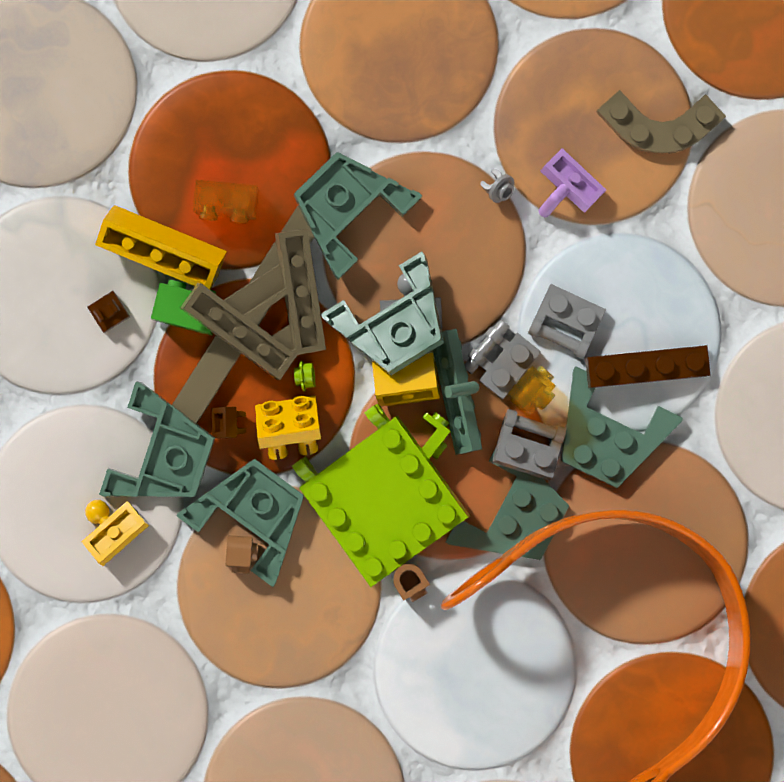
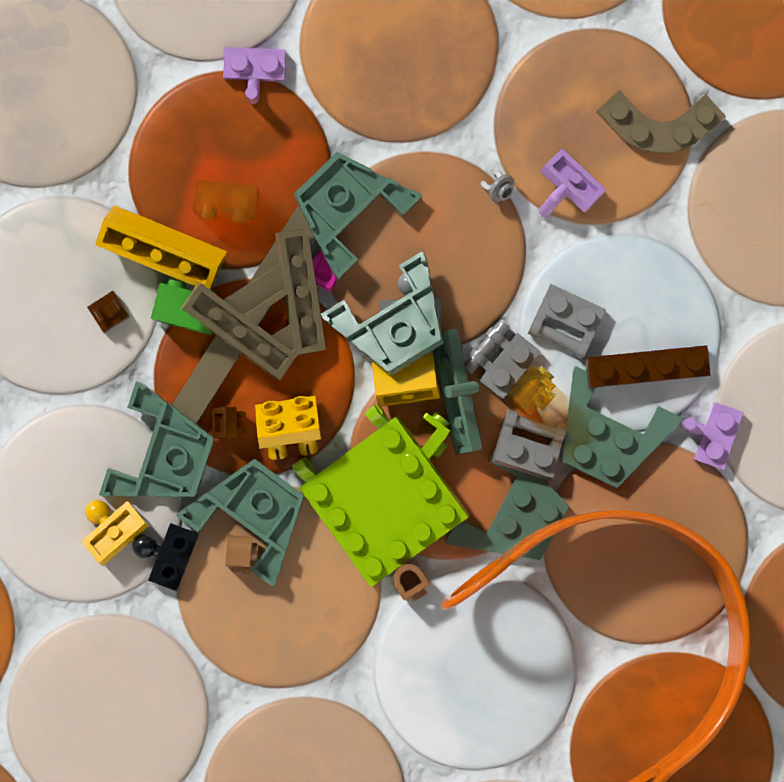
lime plate [294,361,315,391] -> none
none -> black plate [132,523,199,591]
none -> lavender plate [223,47,286,104]
none -> dark pink tile [313,251,338,293]
none -> lavender plate [681,402,744,470]

